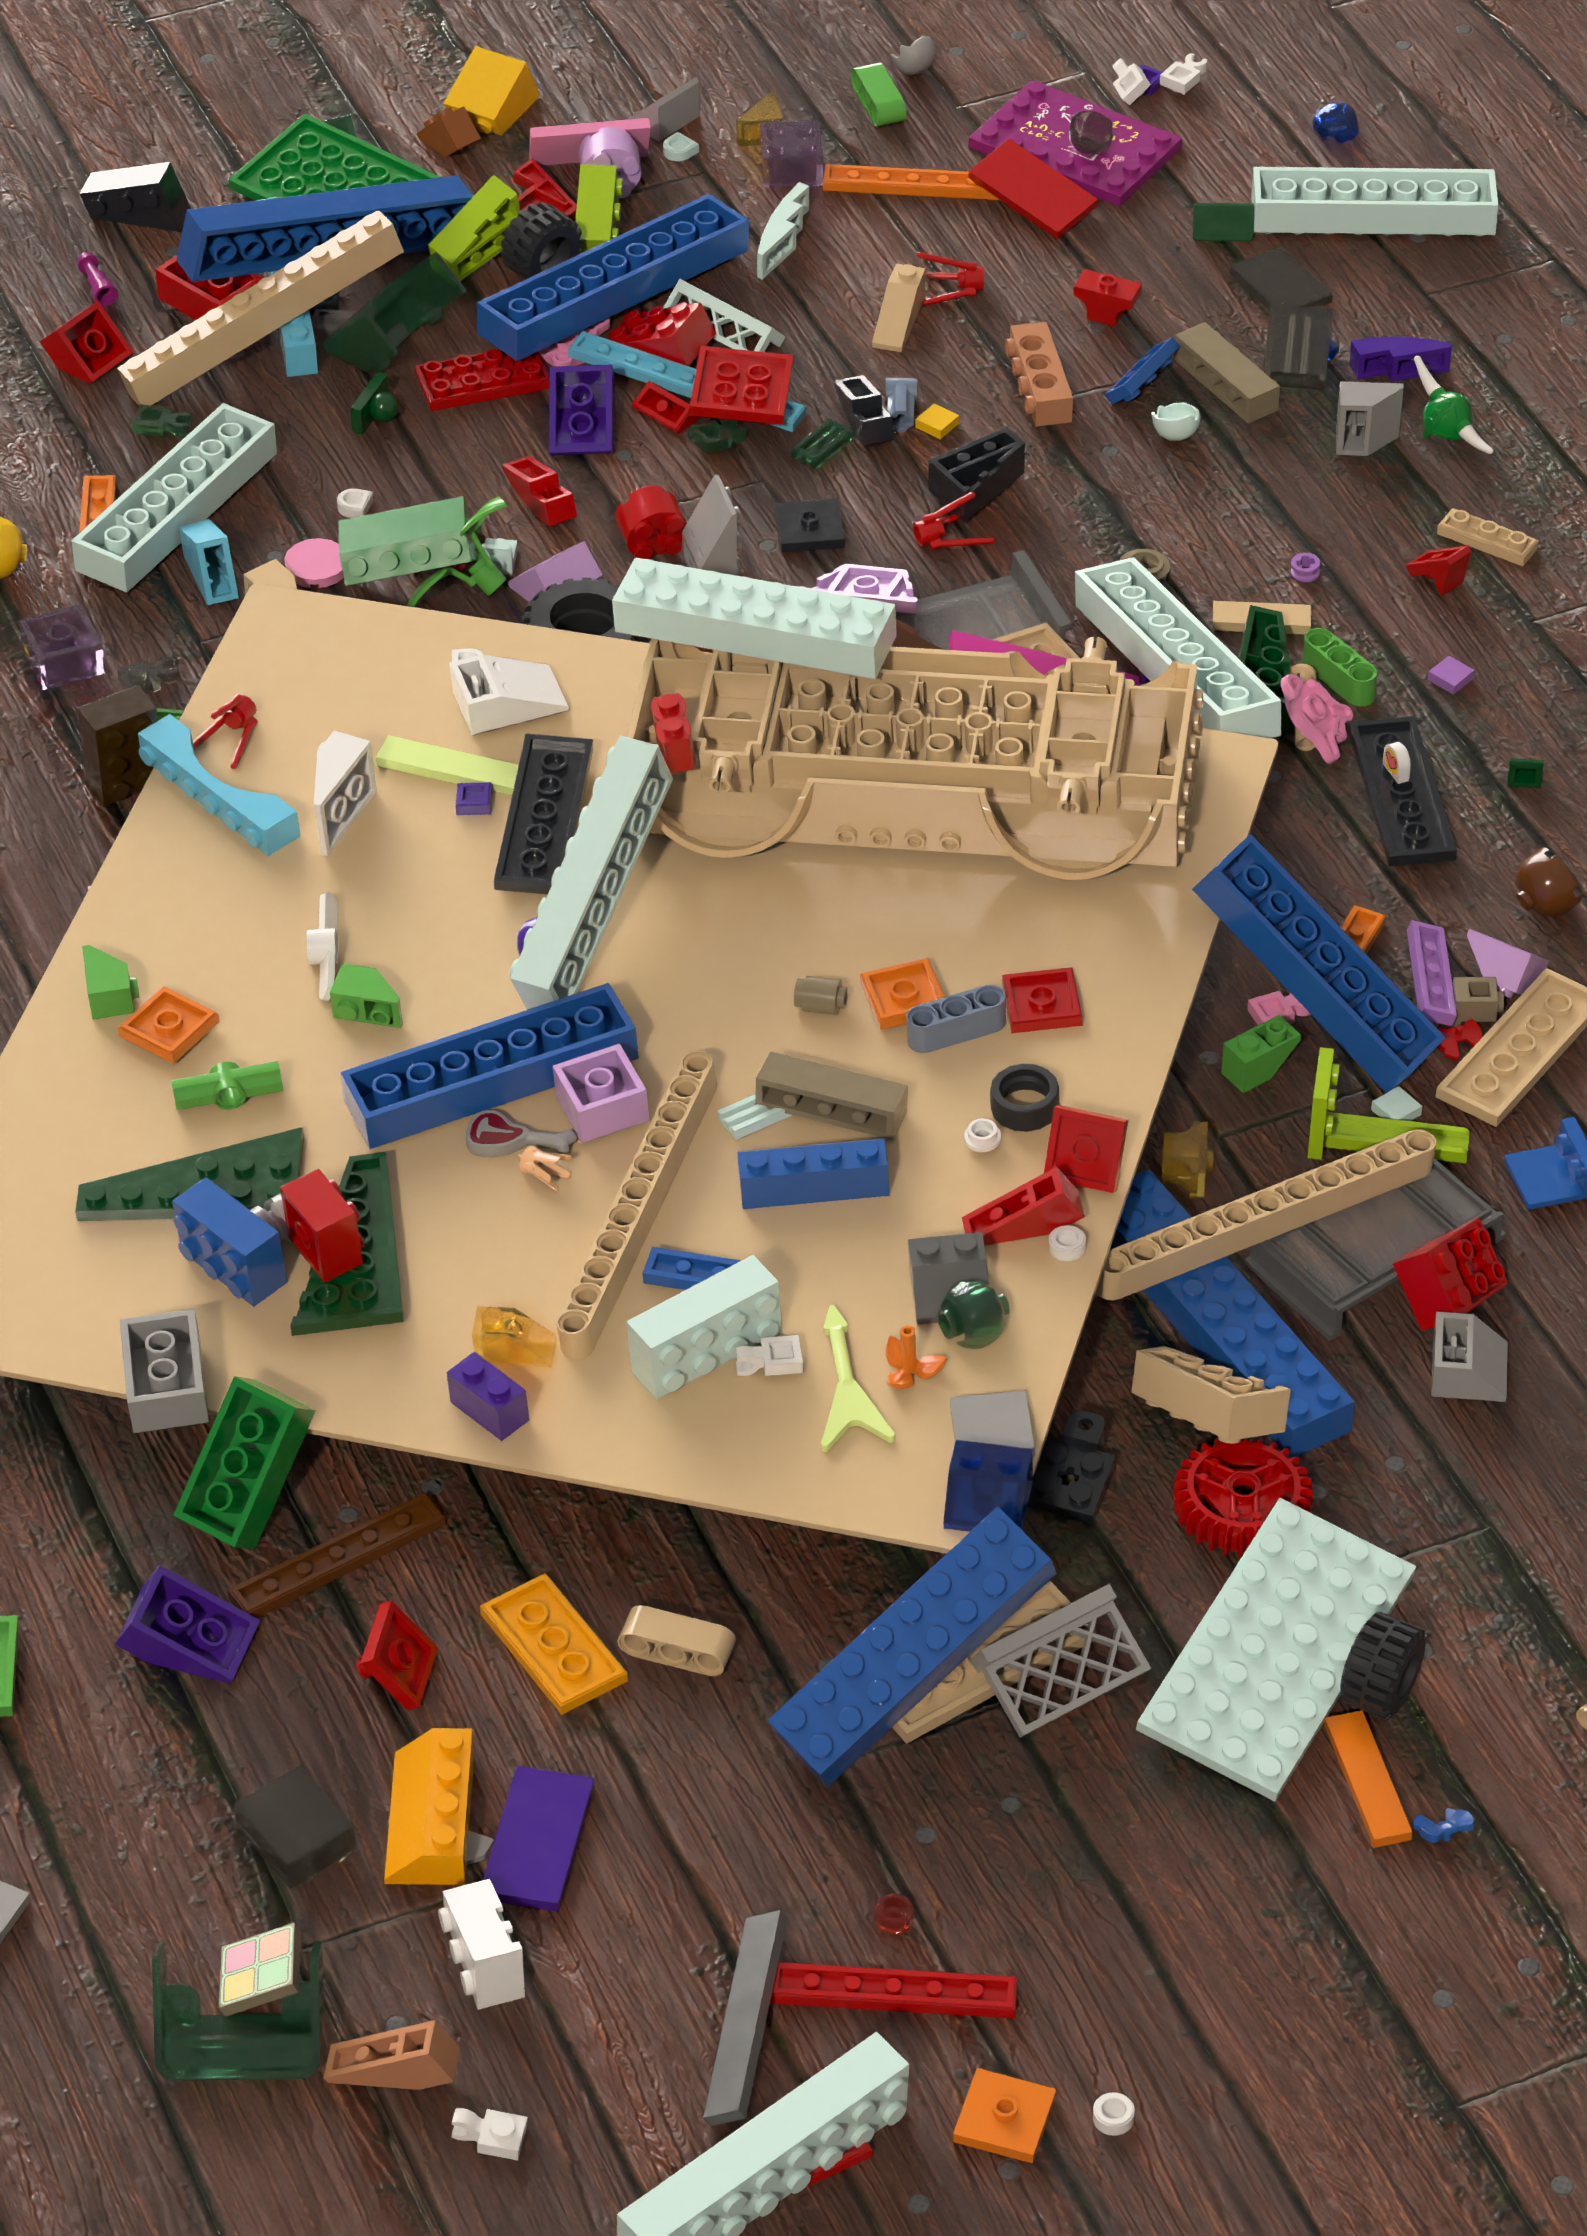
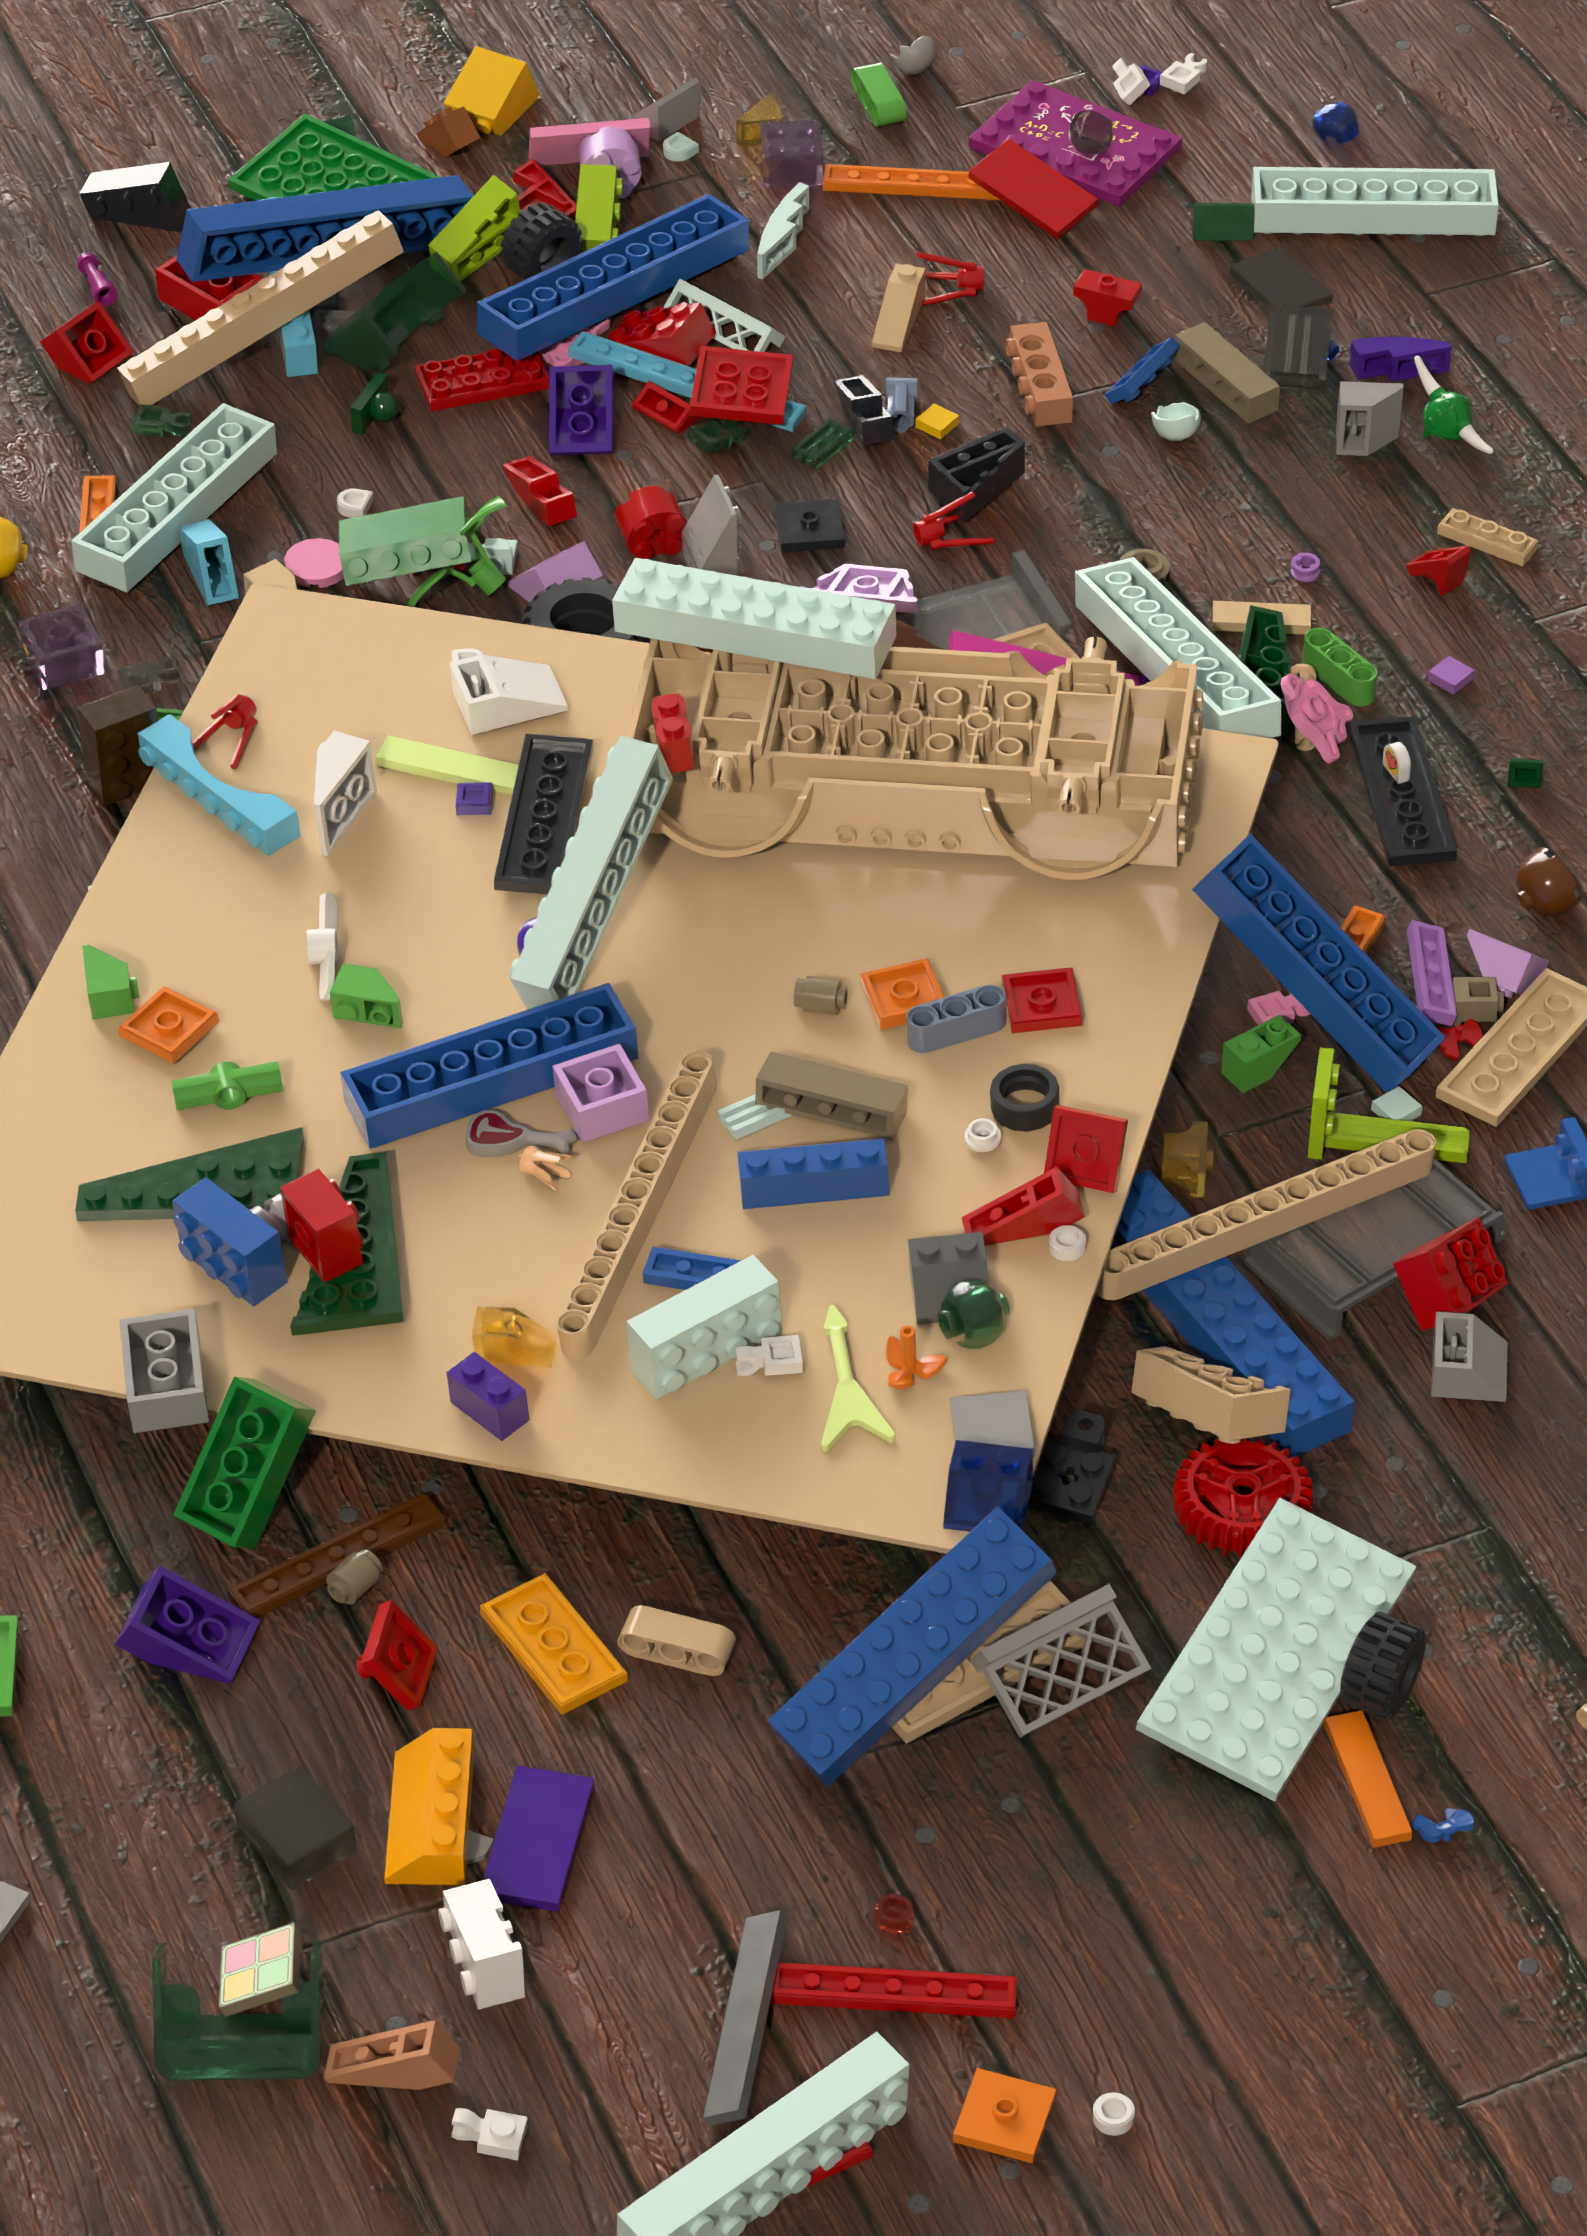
none -> dark tan brick [326,1549,383,1605]

